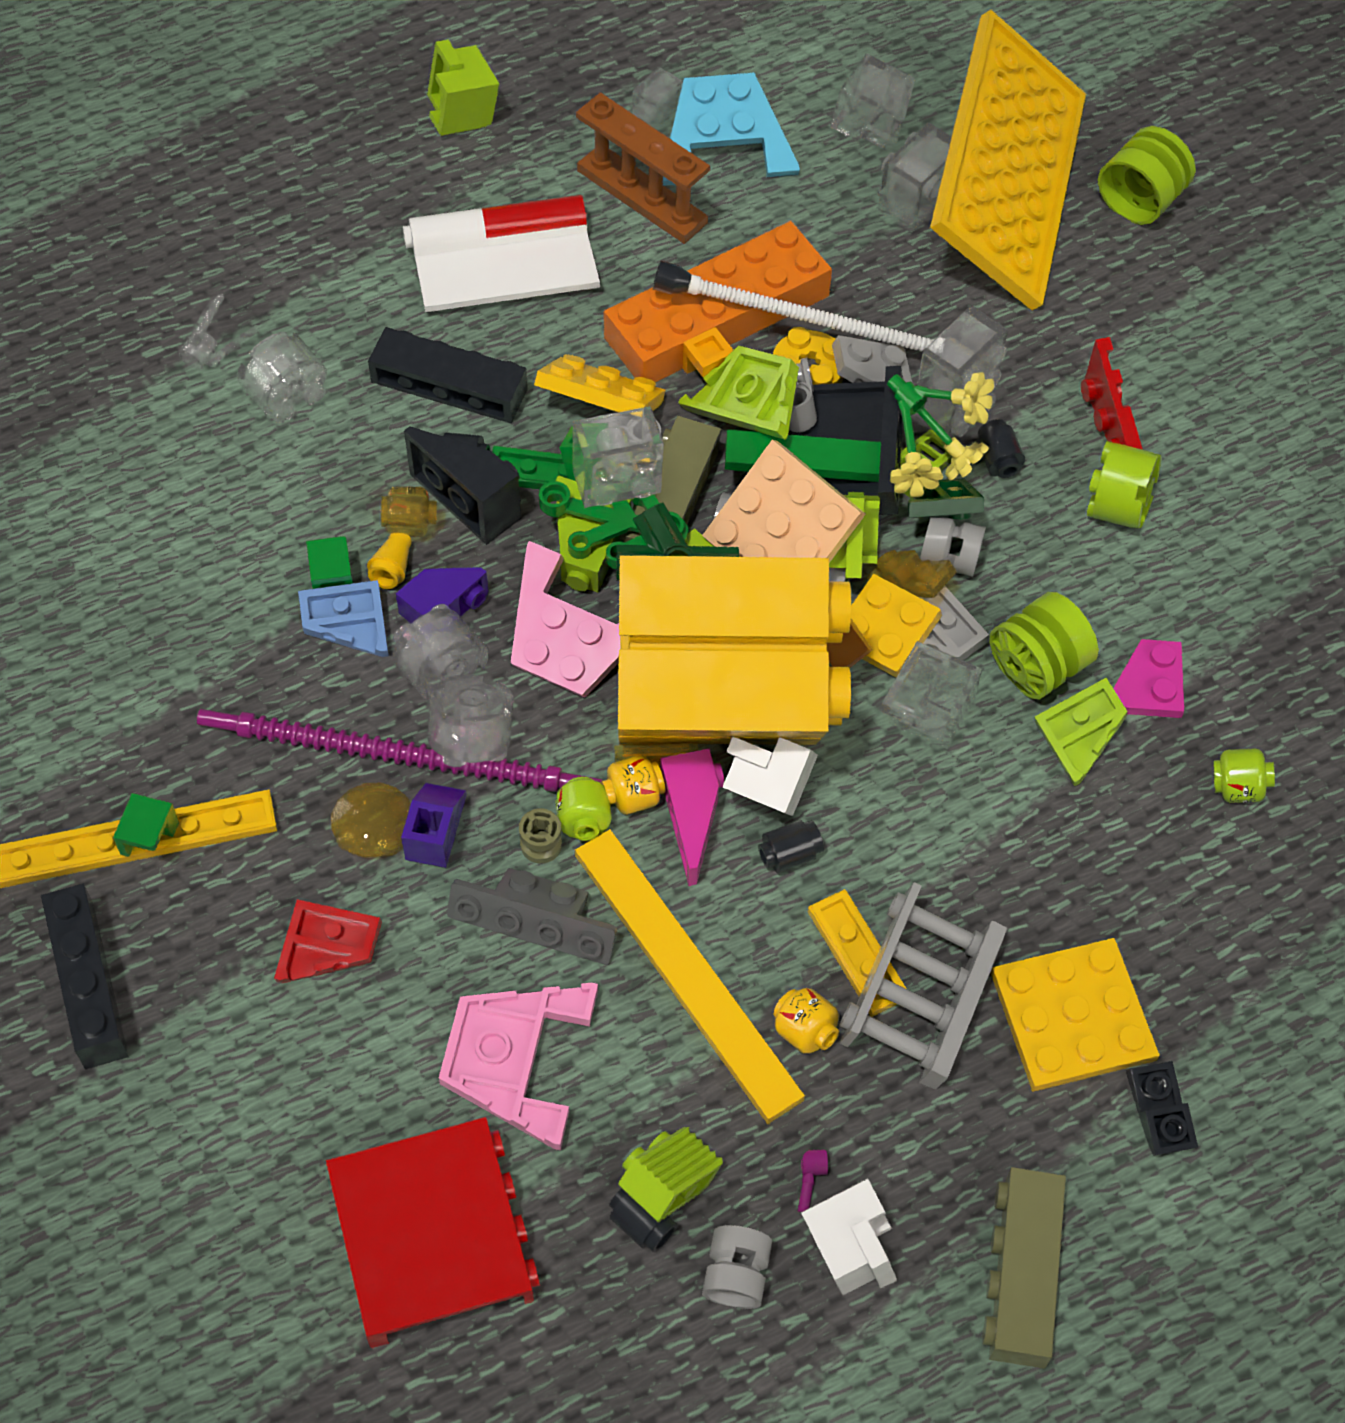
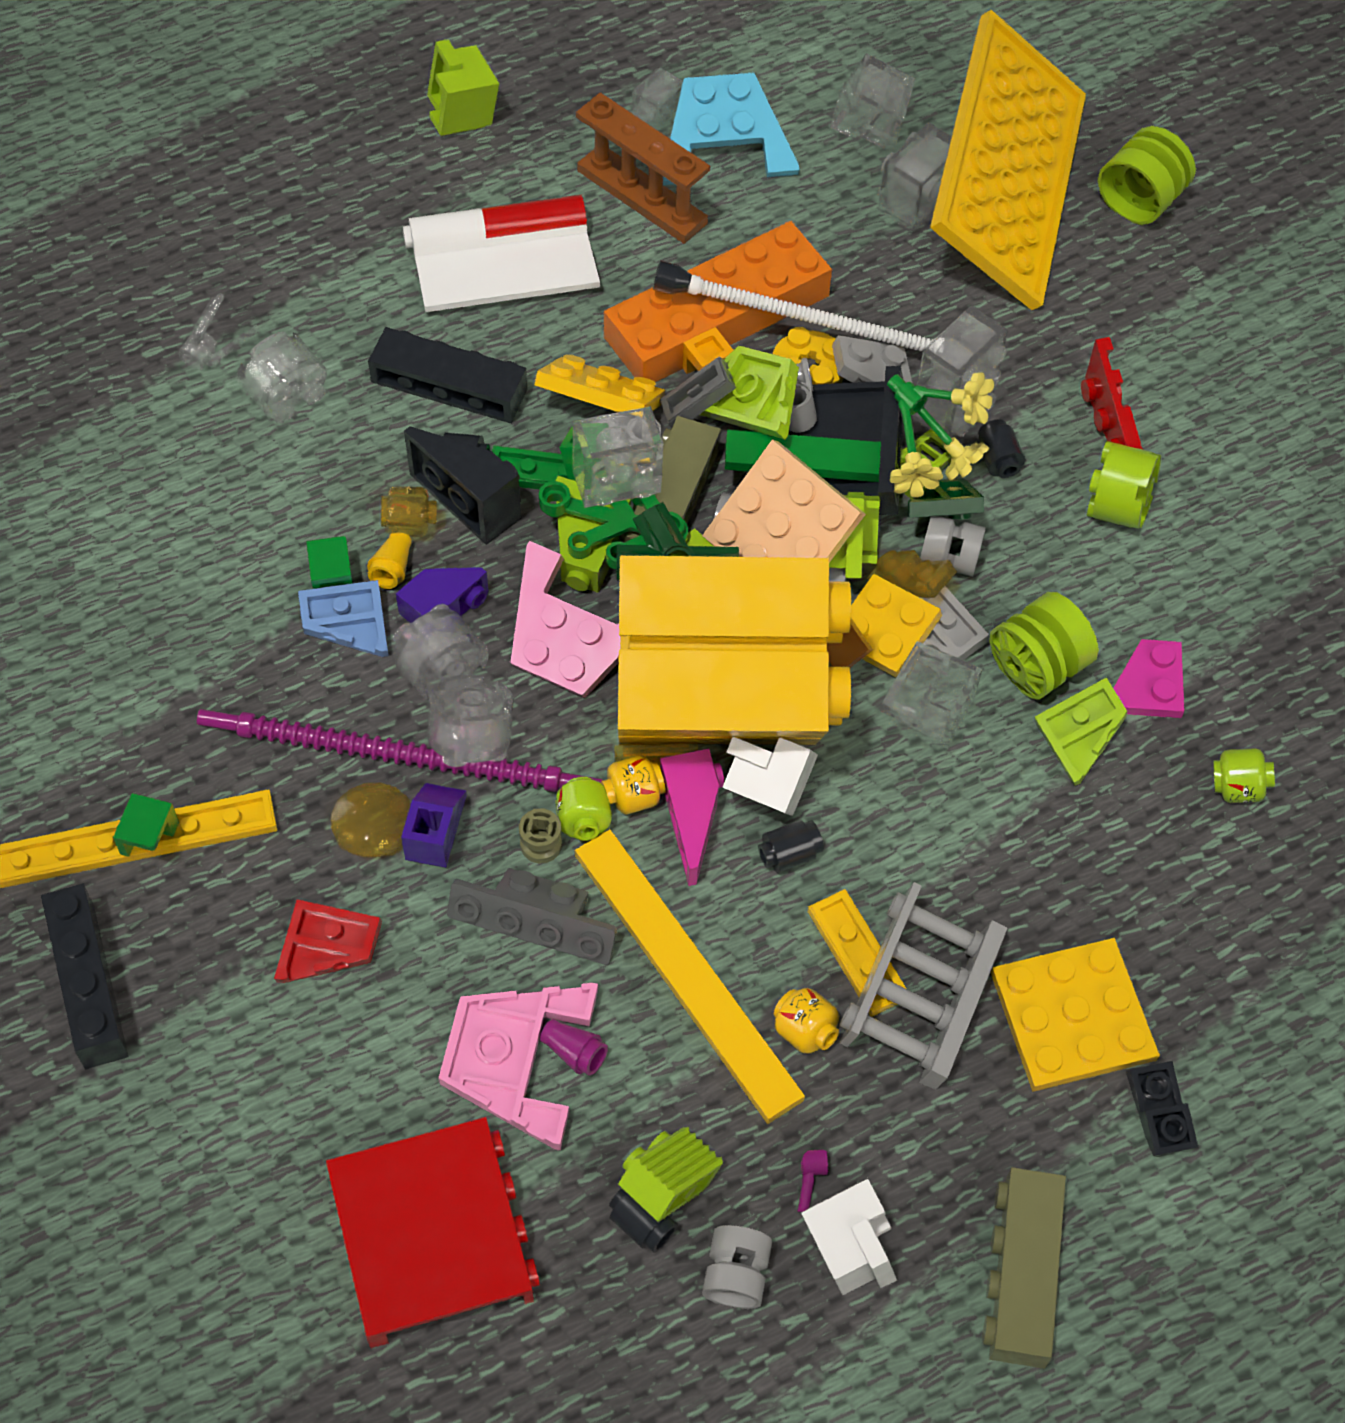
none -> magenta cone [540,1019,608,1076]
none -> dark grey tile [660,356,736,427]

